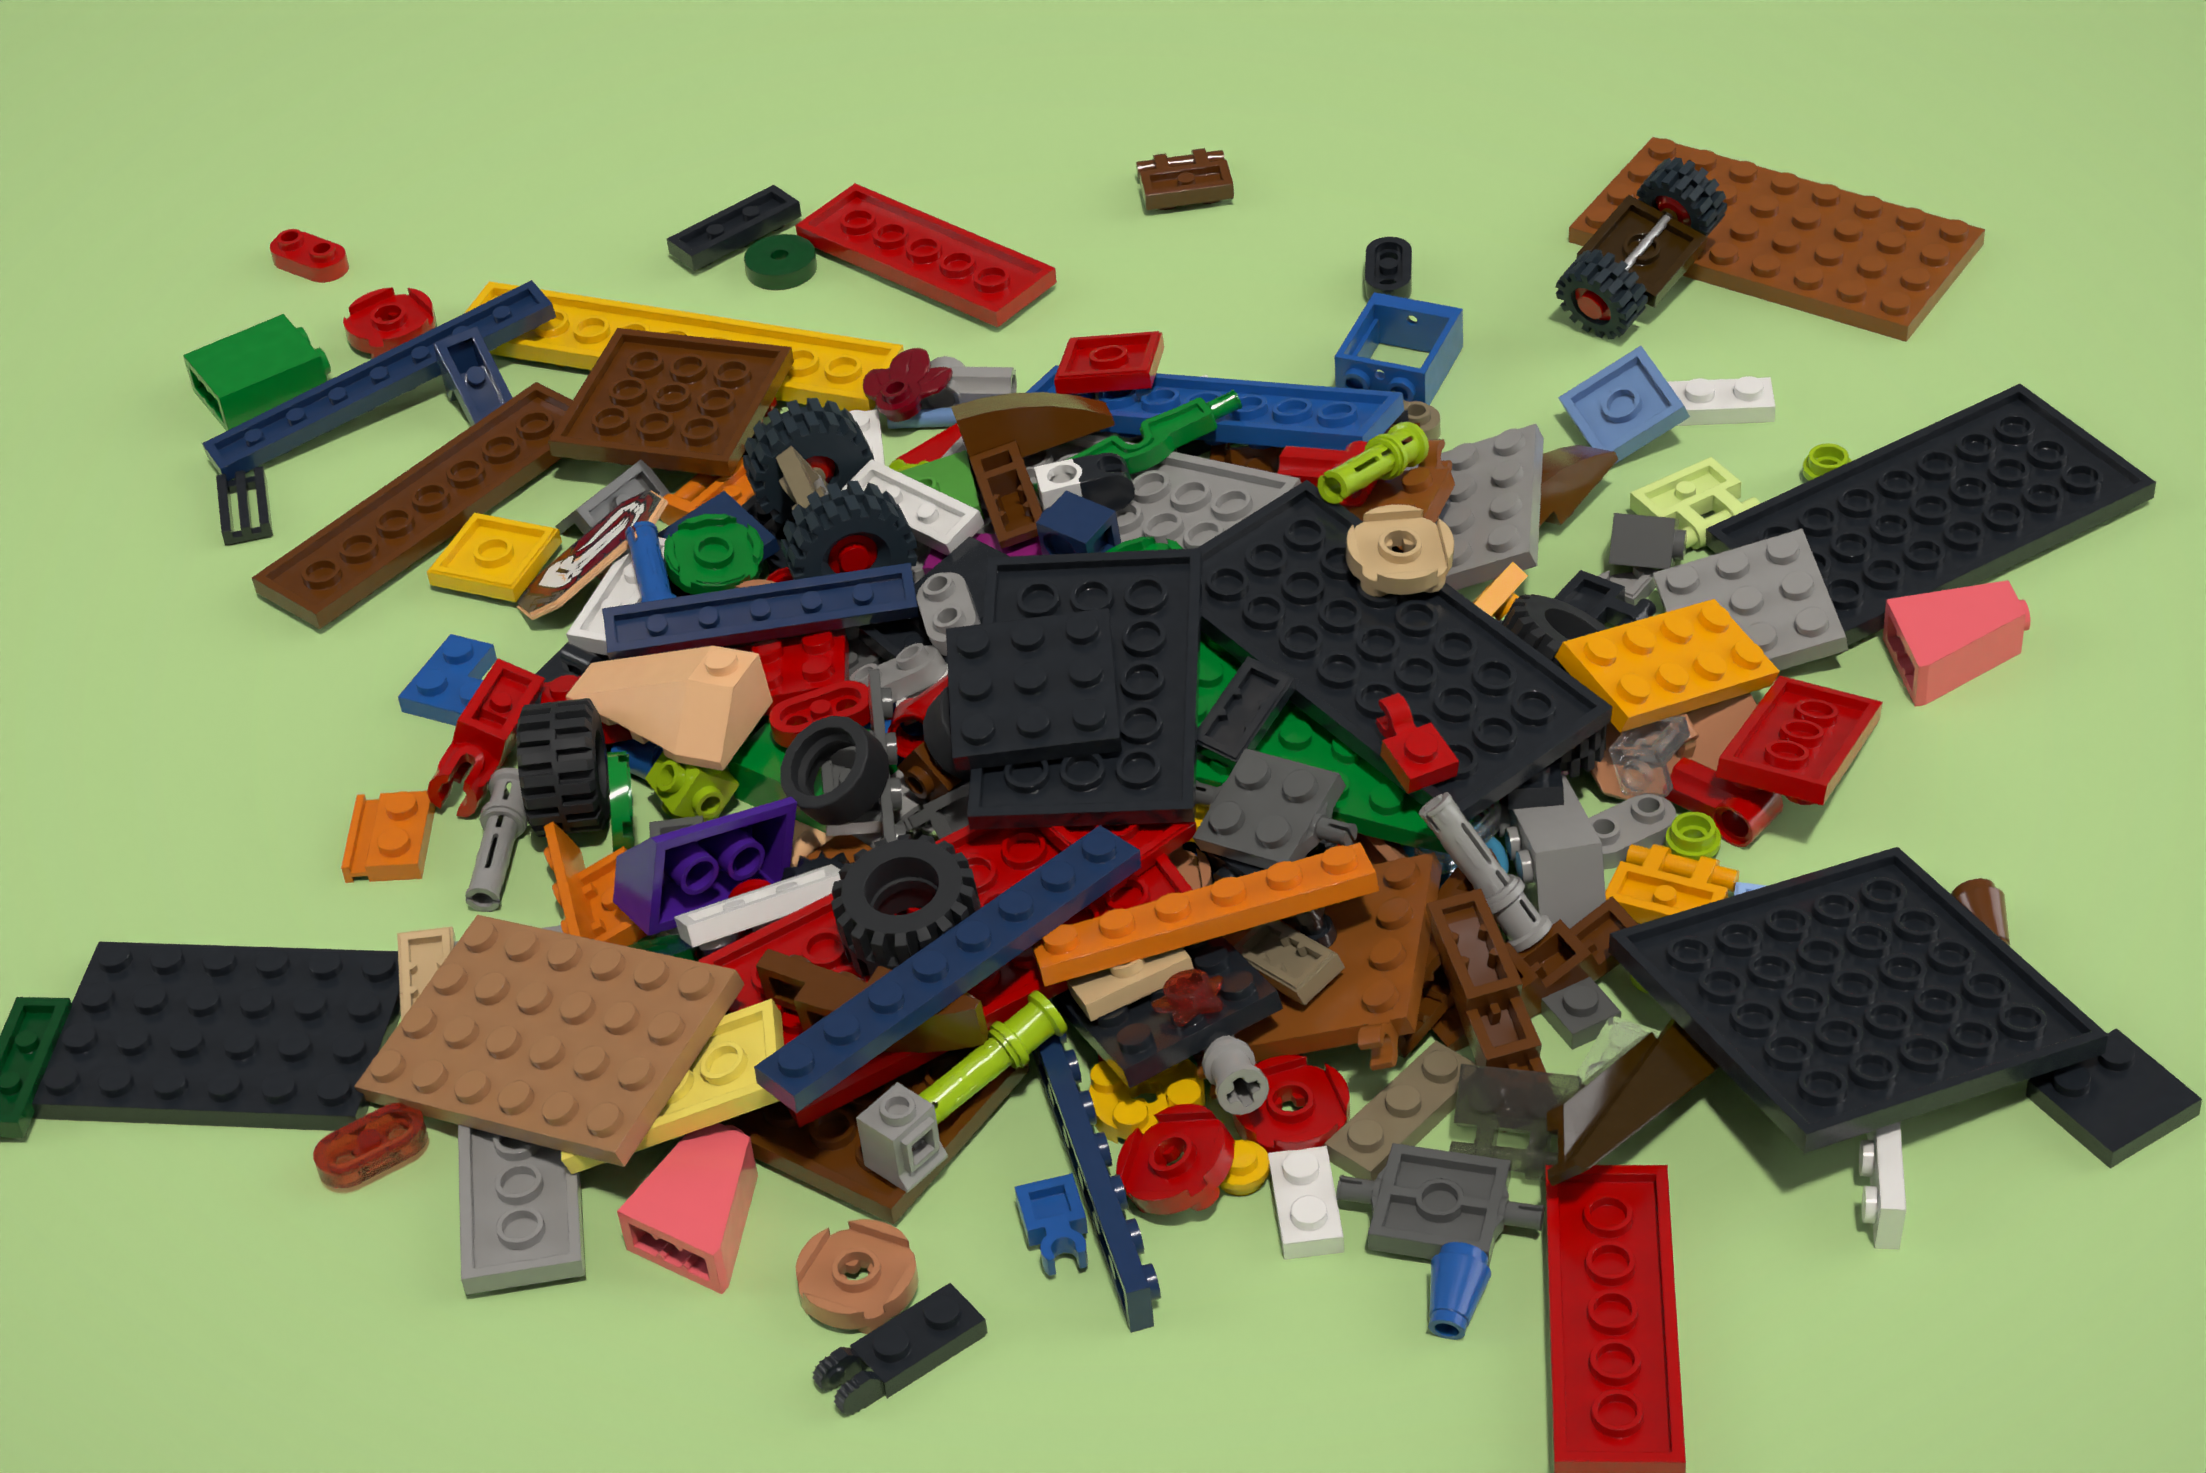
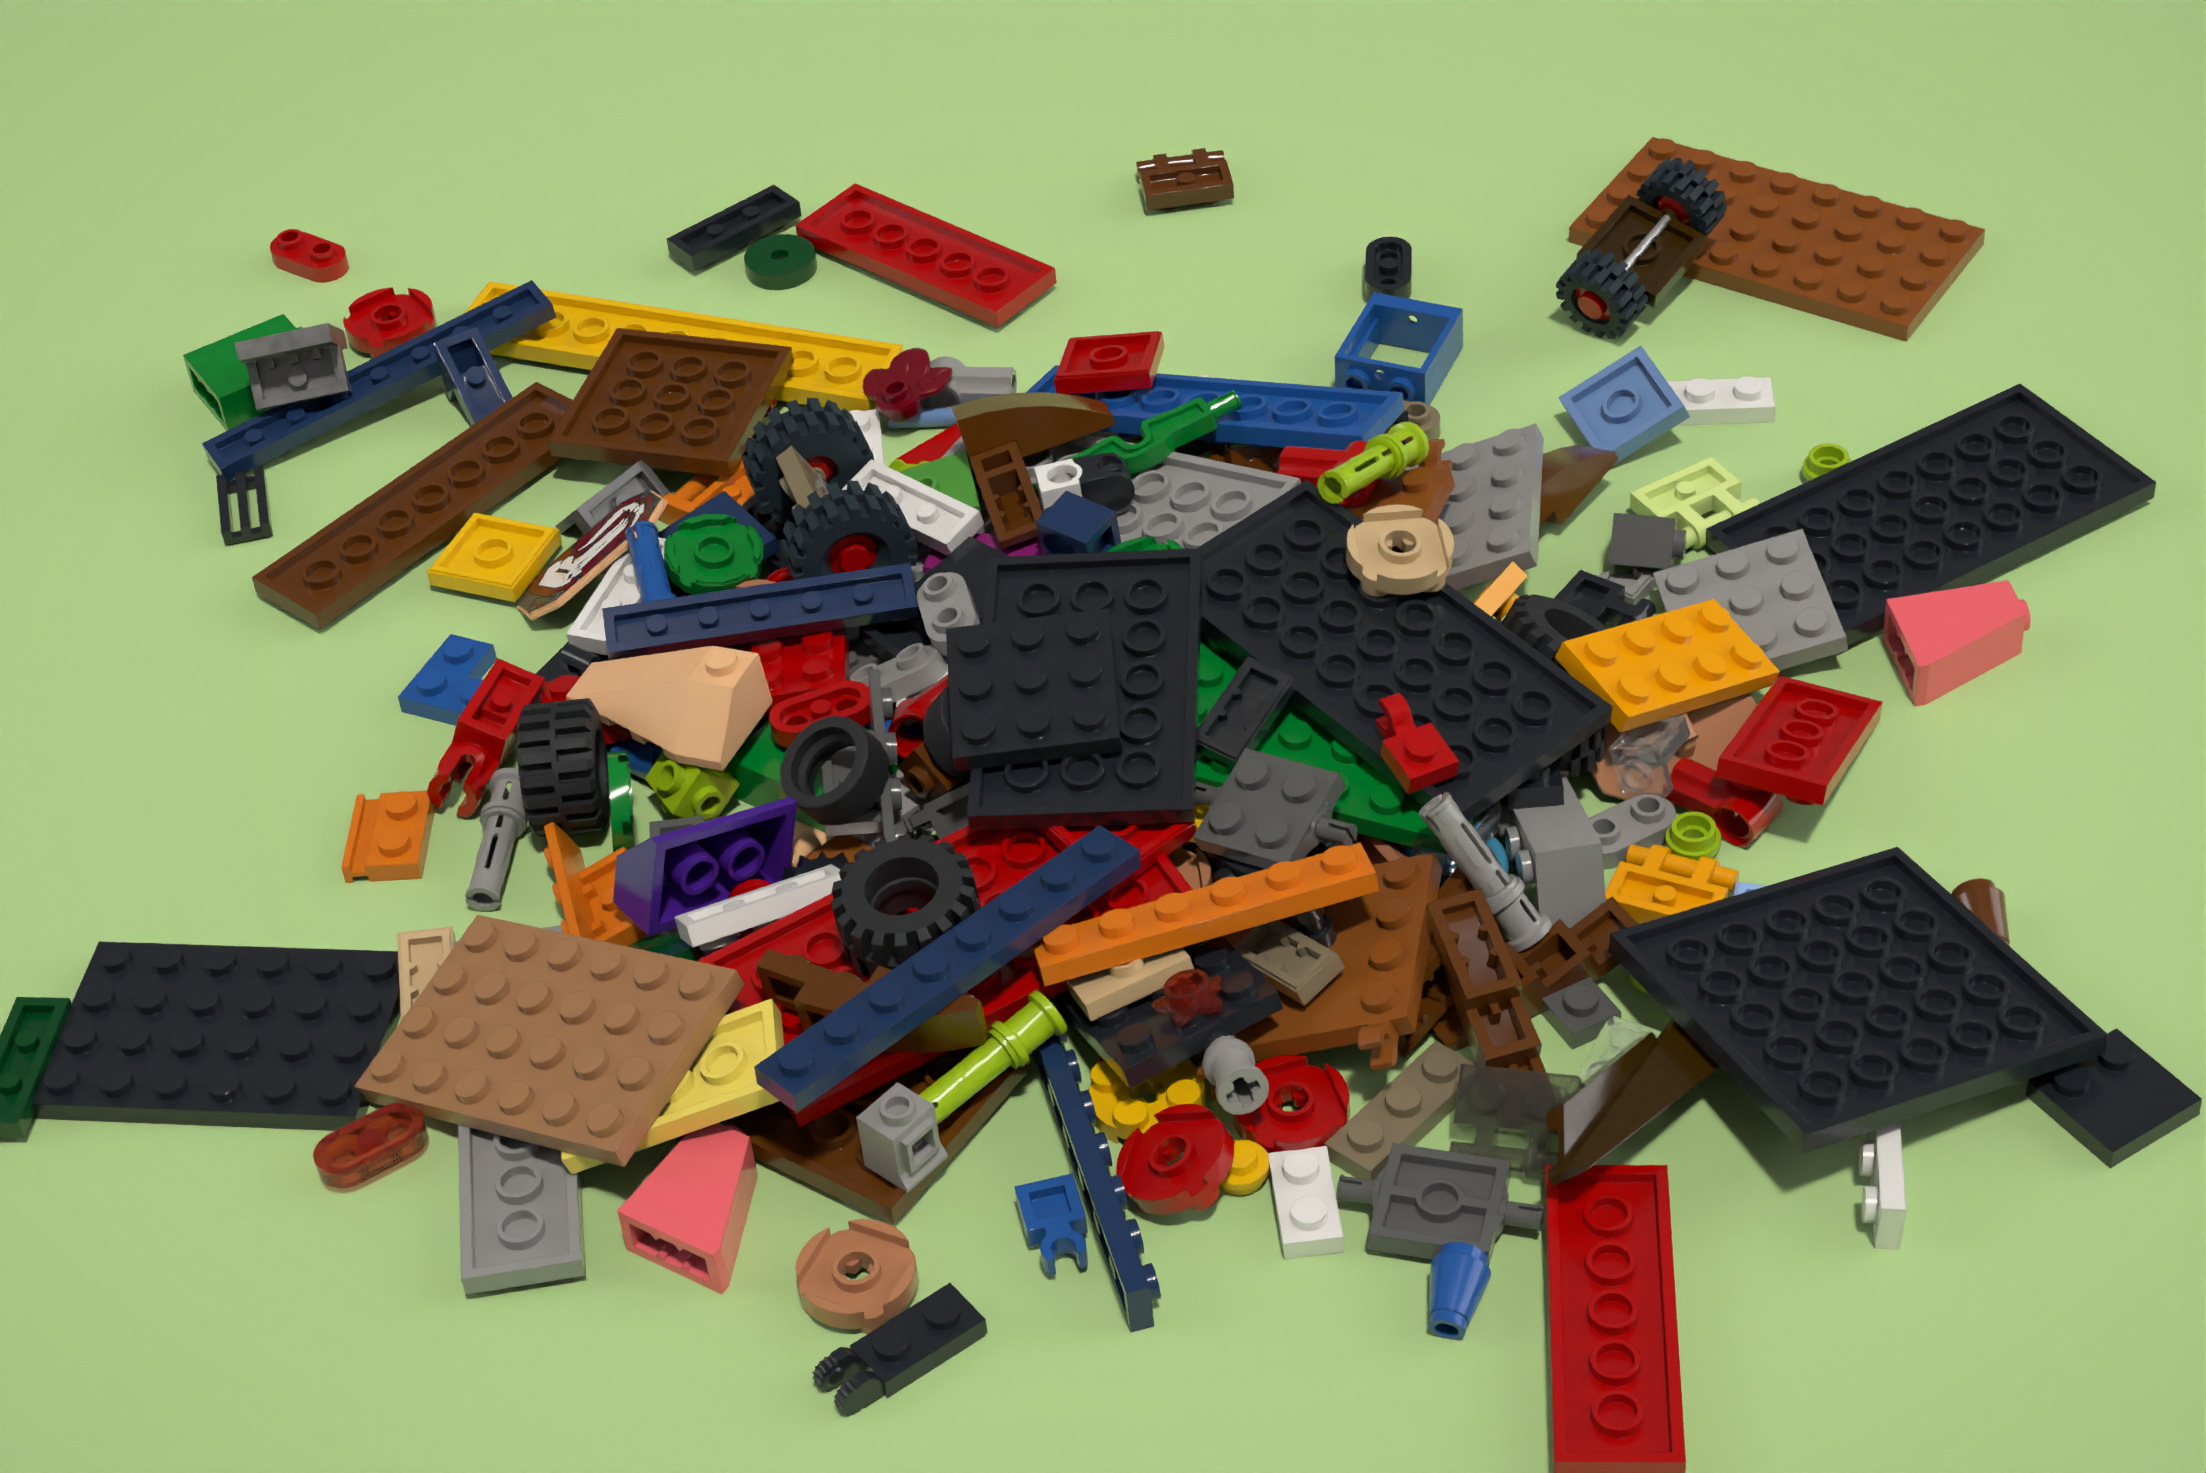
none -> flat silver bracket [235,323,351,411]

